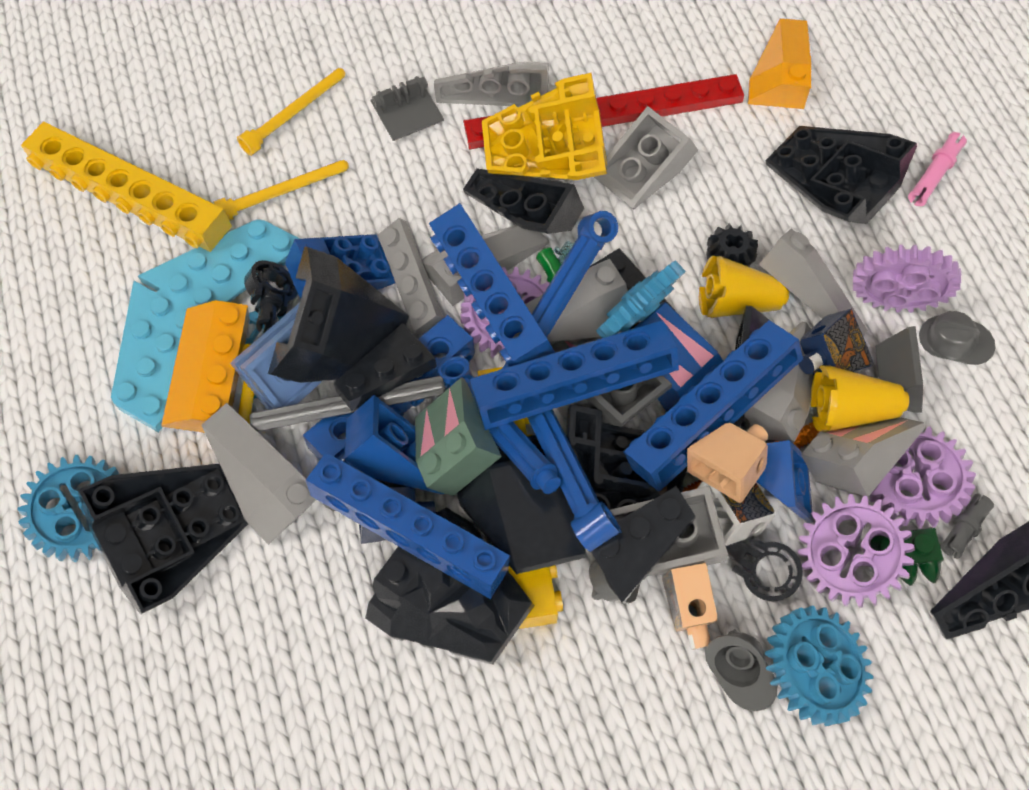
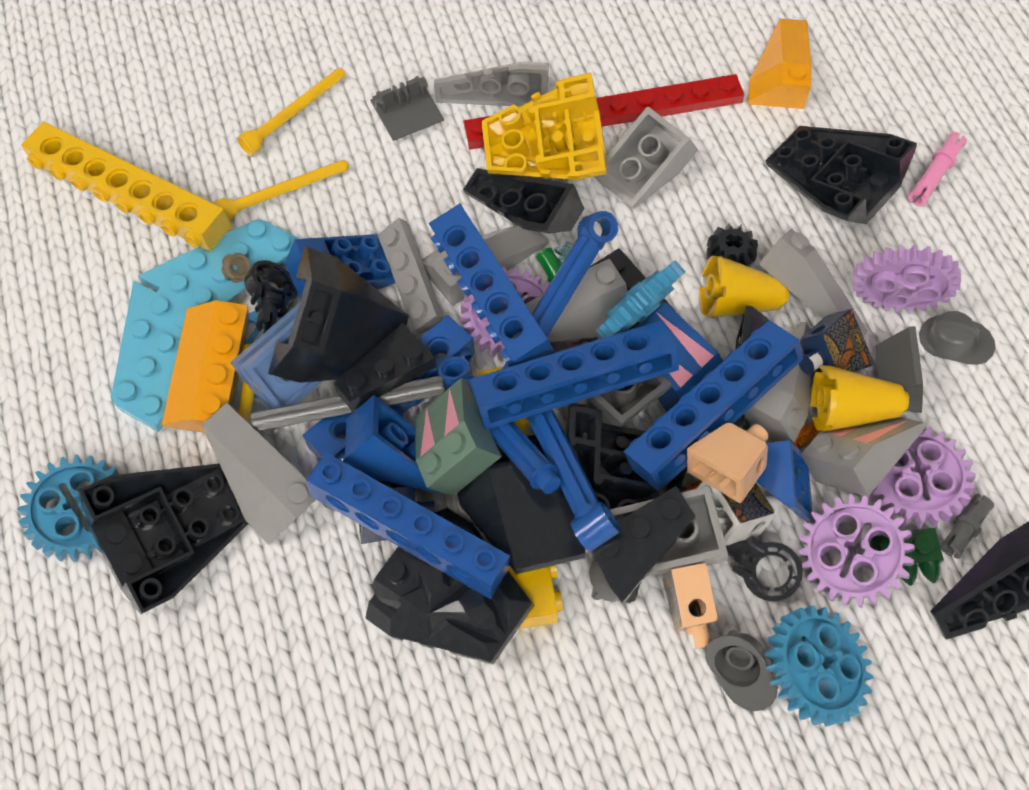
none -> dark tan plate [221,253,251,283]

